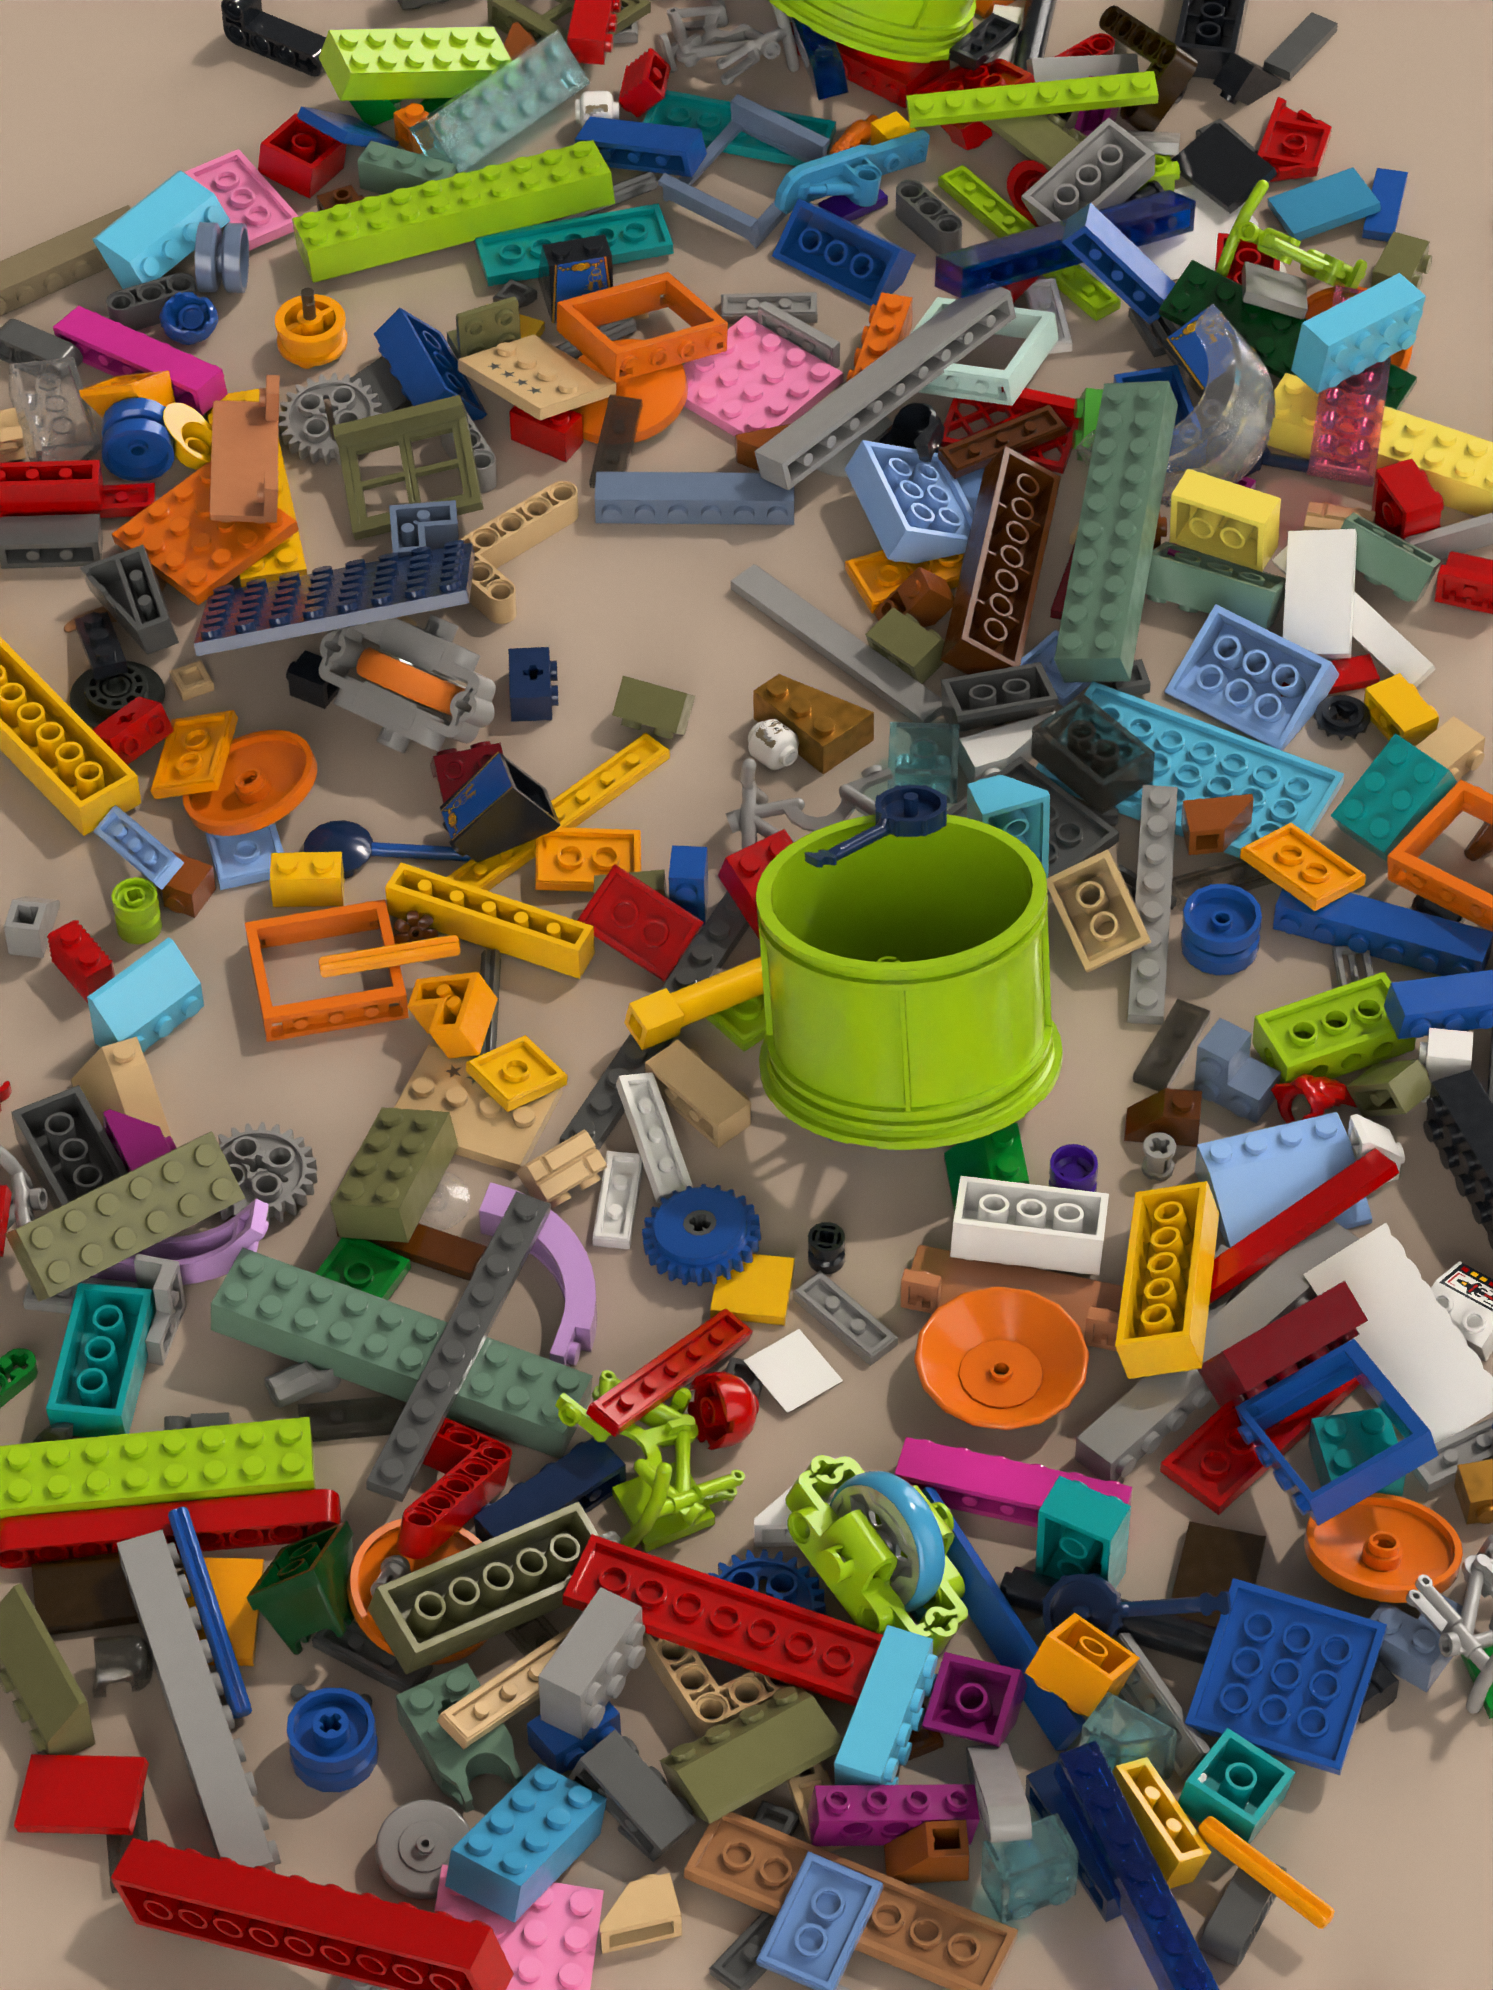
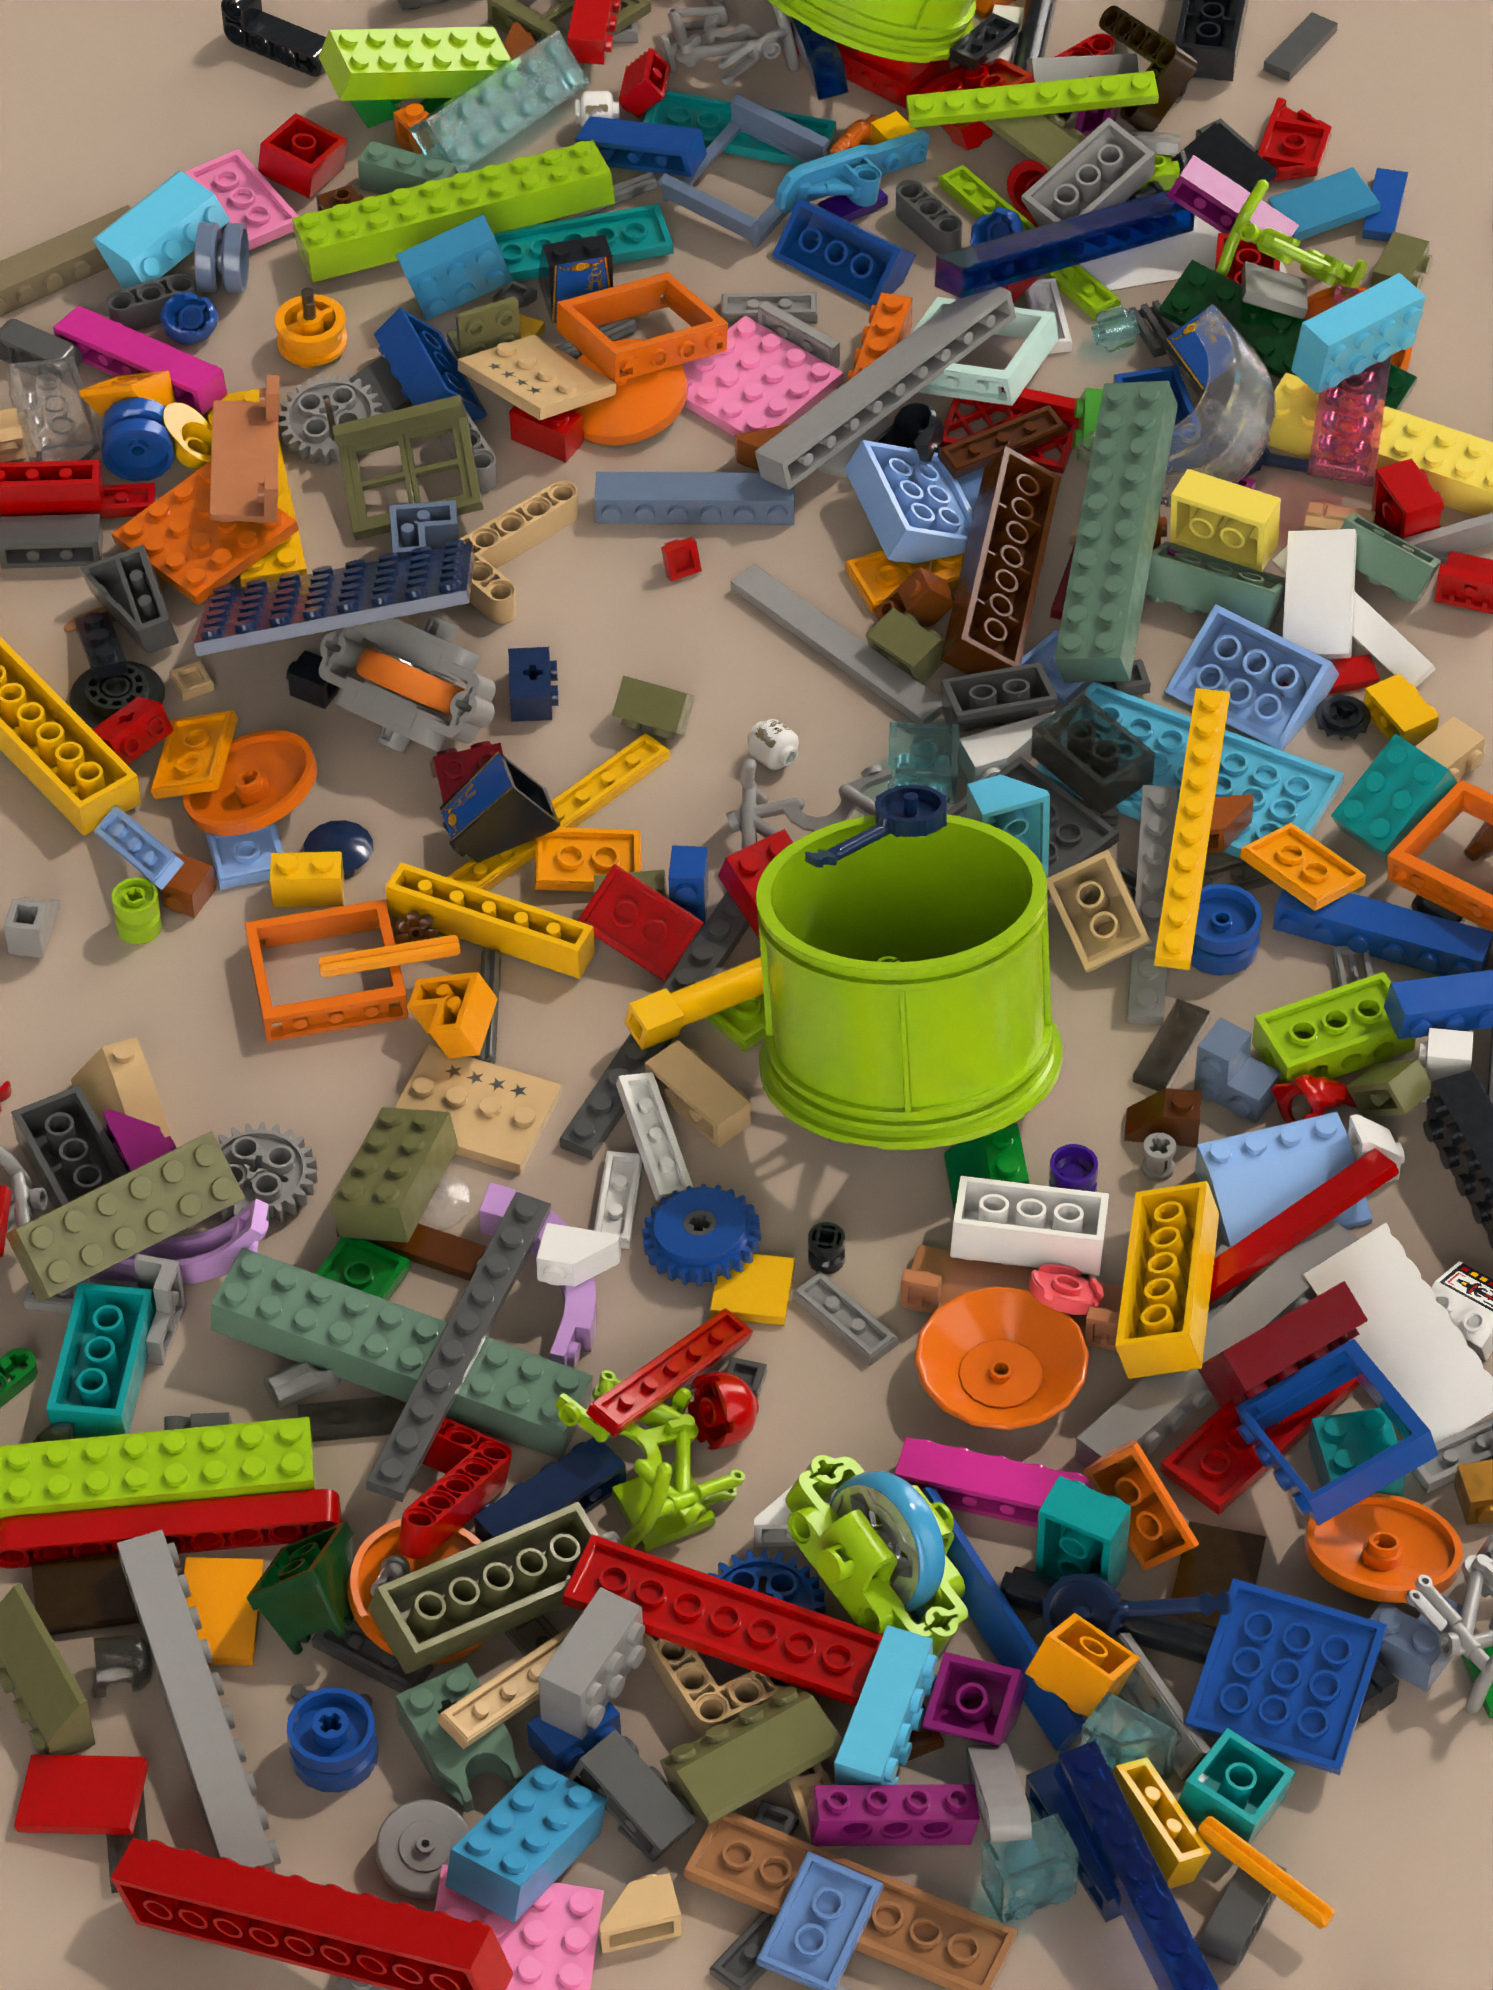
red brick [47,920,115,1003] -> none
medium azure slope [87,937,204,1053] -> none
blue axle [168,1507,252,1719] -> none
blue tile [297,106,399,148] -> none
blue bar [371,842,472,861] -> none
yellow tile [466,1035,568,1112] -> none
tan brick [516,1129,607,1209] -> none
clear smoke tile [589,395,643,488] -> none
white sticker [743,1329,843,1413] -> none
pearl gold wedge [753,674,874,775] -> none
dark orange slope [884,1820,970,1884] -> none
blue brick [1062,202,1175,324] -> none
black slope [1213,52,1282,105] -> none
none -> dark azure brick [396,214,513,321]
none -> white slope [536,1223,621,1287]
none -> red tile [661,537,702,582]
none -> blue hair [970,207,1023,260]
none -> coral tile [1028,1264,1104,1315]
none -> orange slope [1083,1438,1199,1571]
none -> clear light blue head [1091,305,1141,352]
none -> yellow plate [1154,688,1230,970]
none -> brick [1167,155,1299,243]

